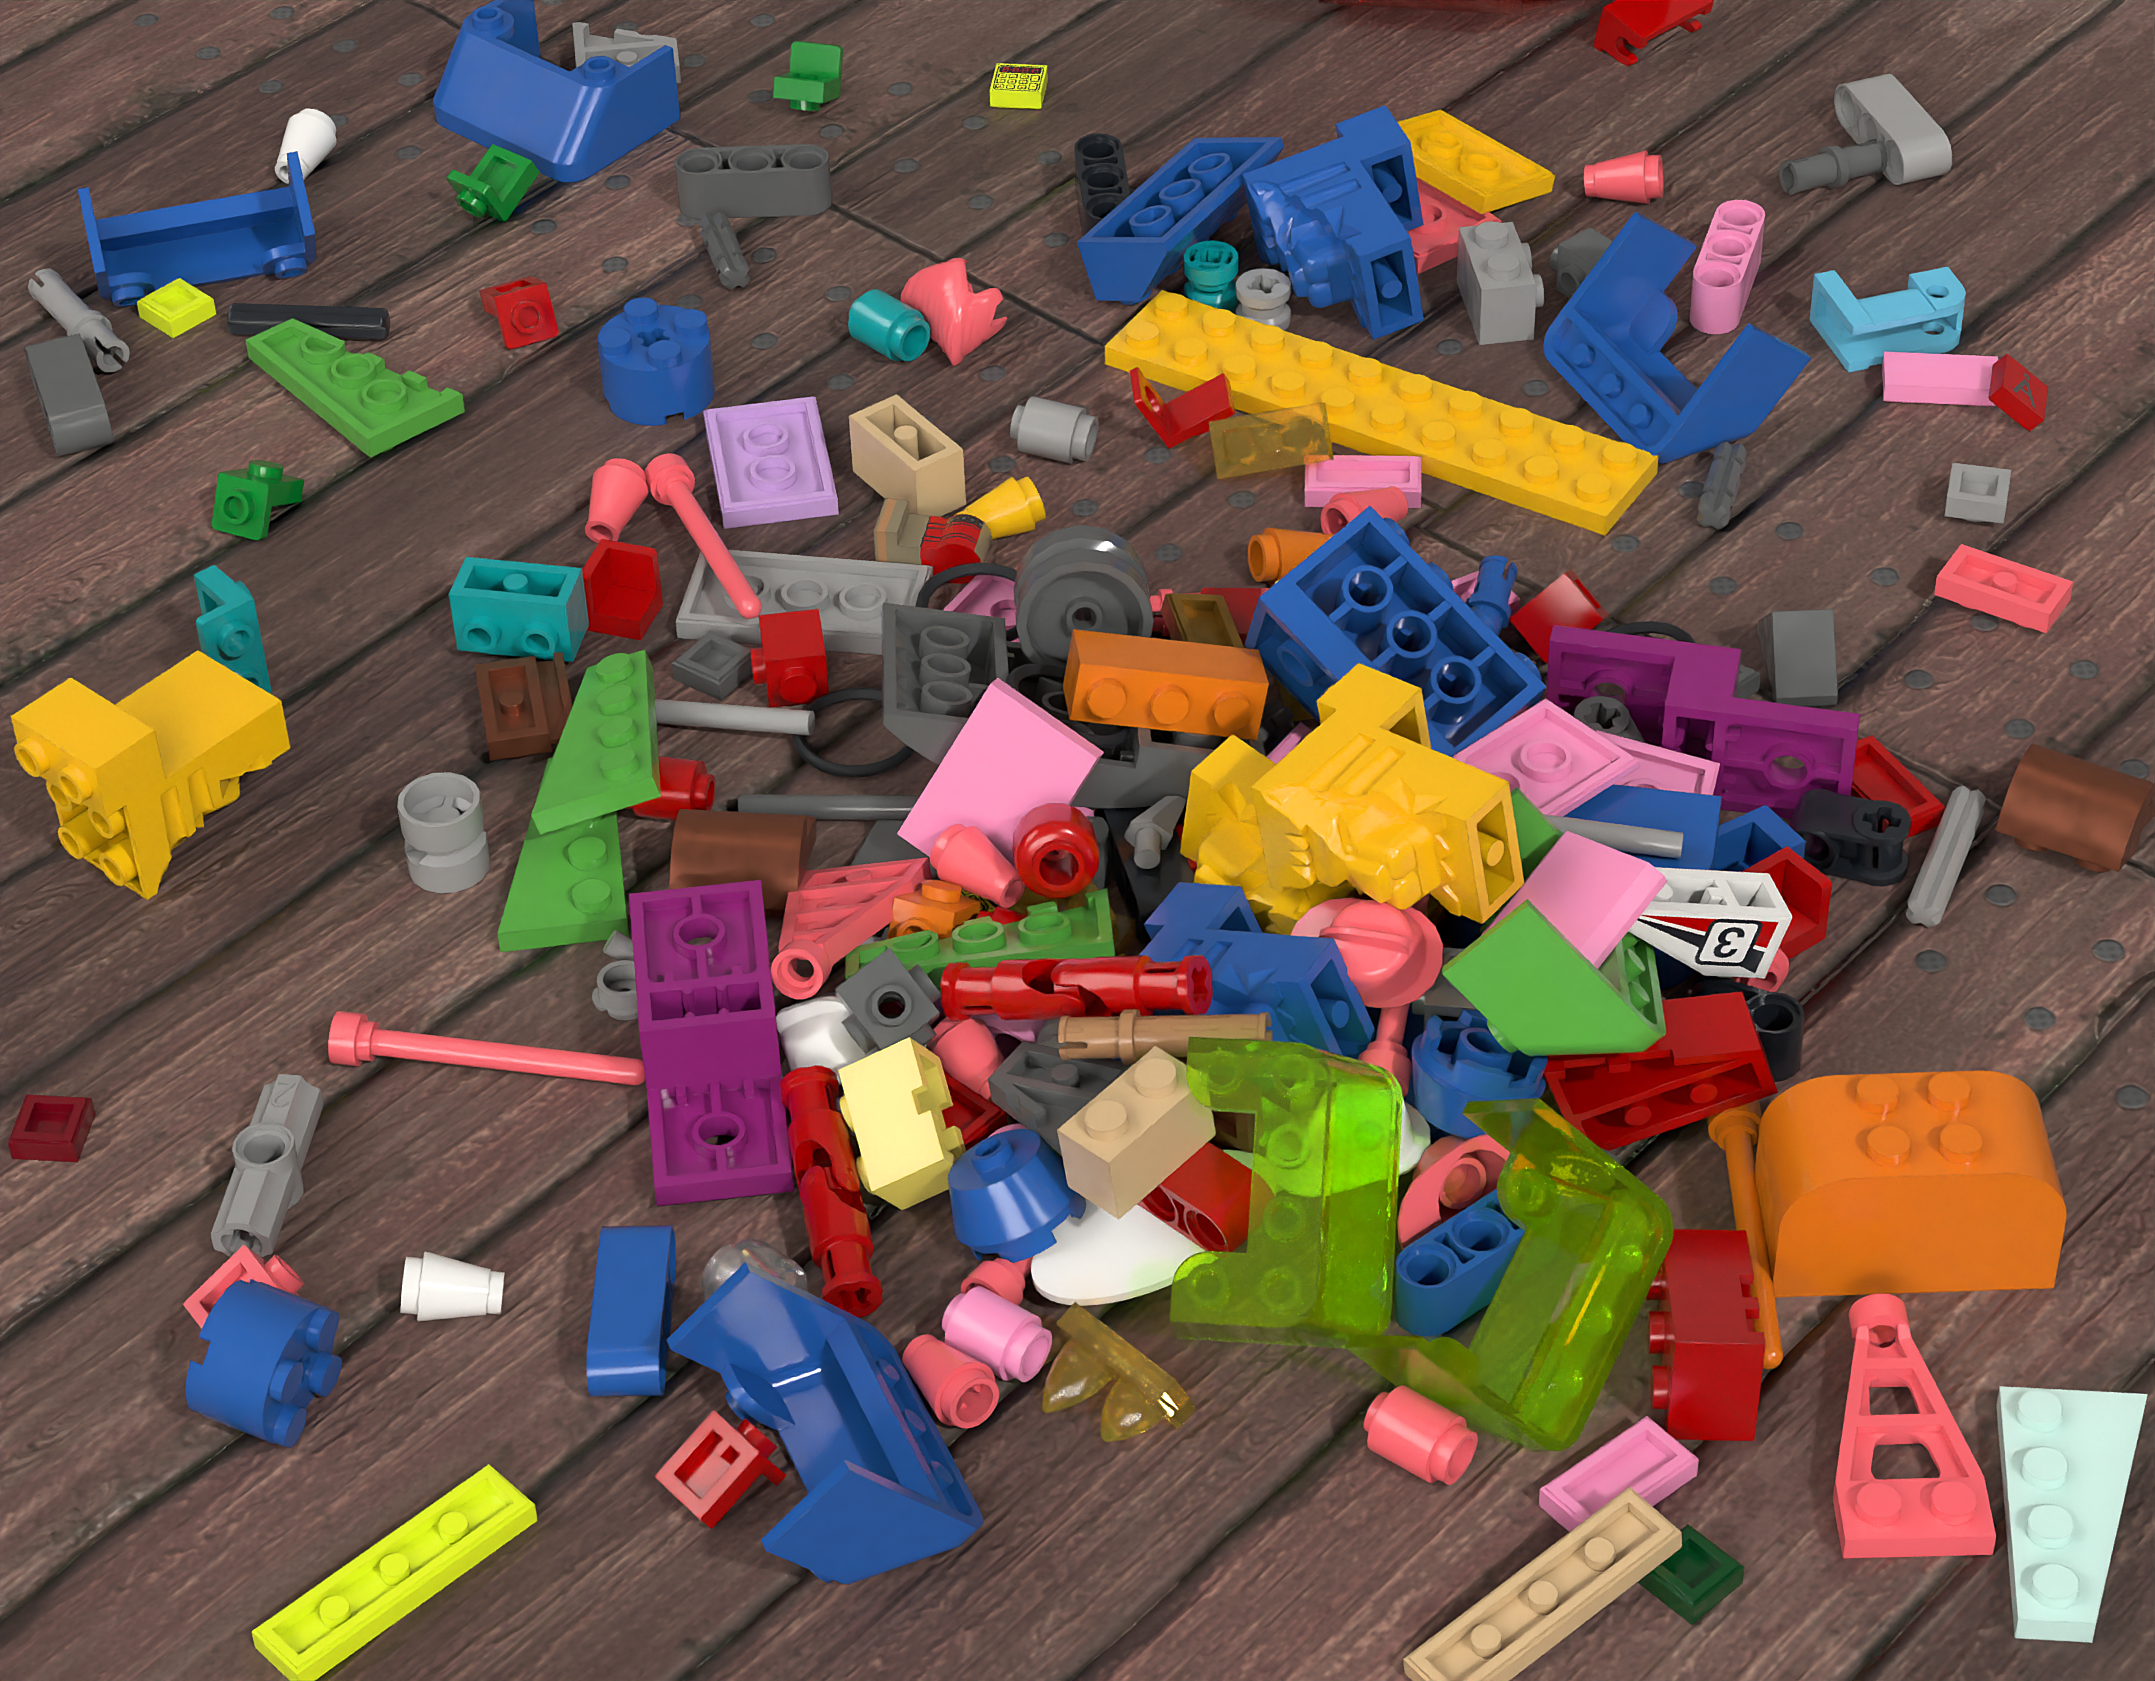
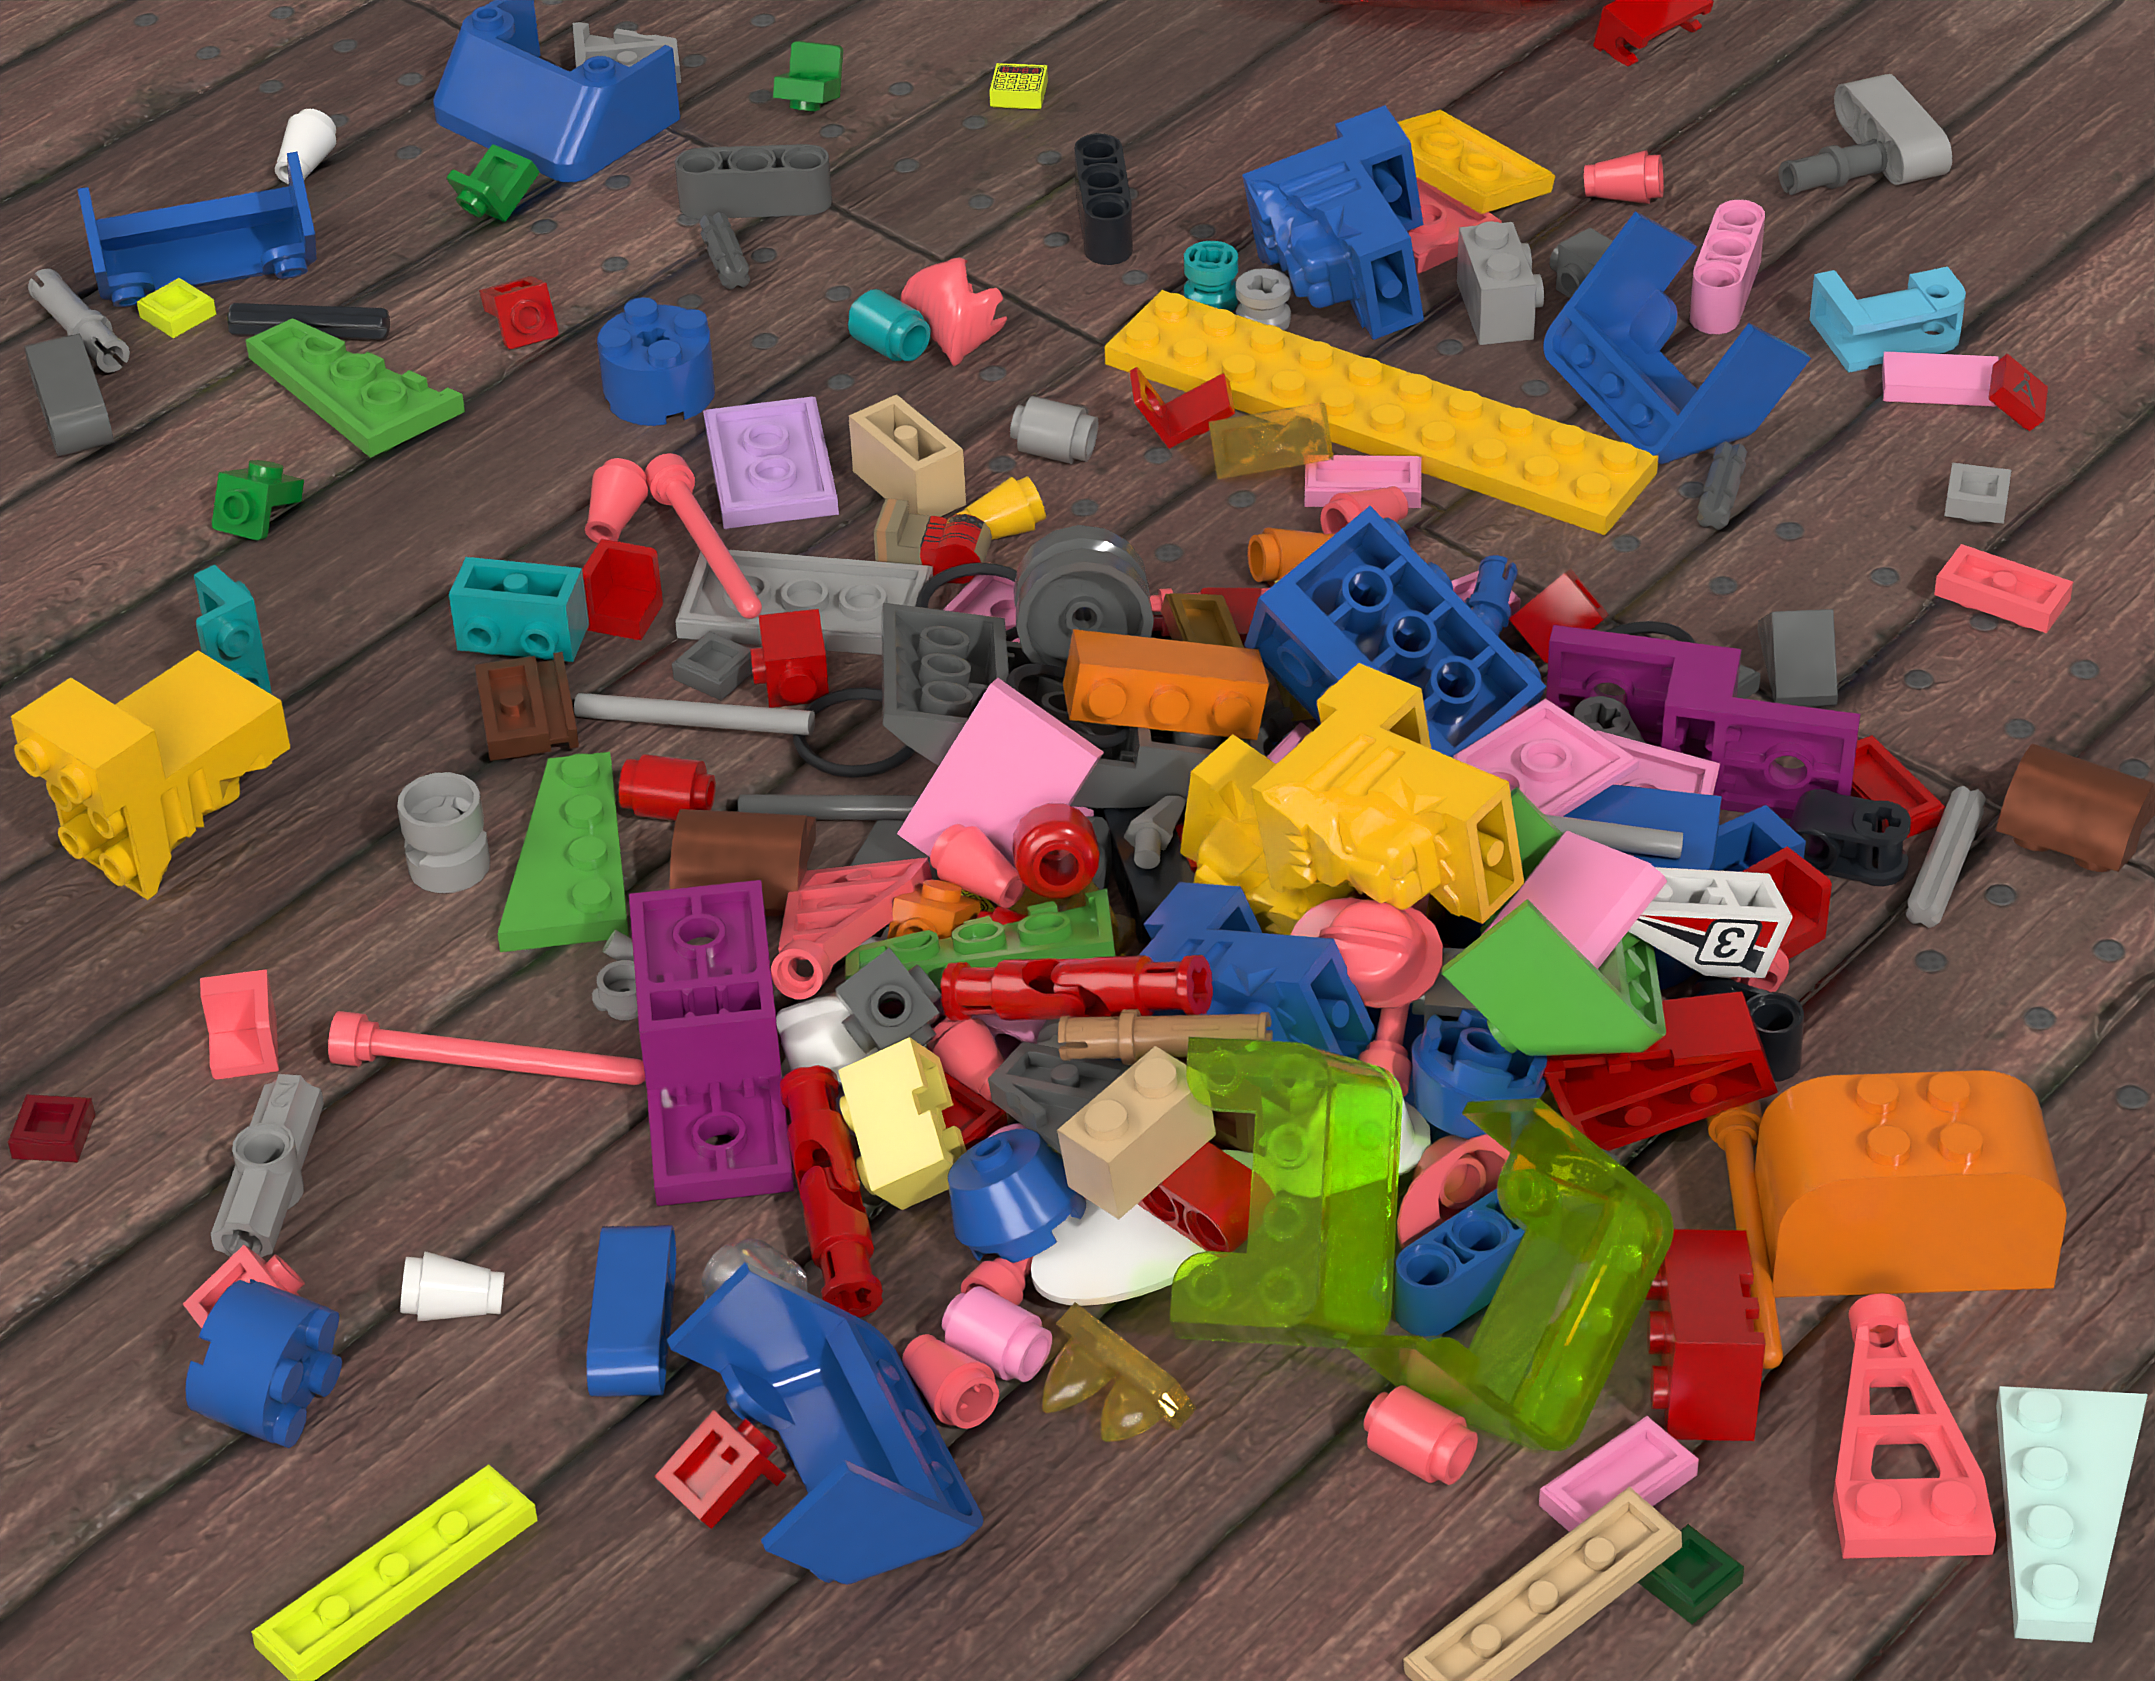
bright green wing [531,650,661,835] -> none
blue slope [1077,137,1284,305] -> none
none -> coral panel [200,969,279,1079]

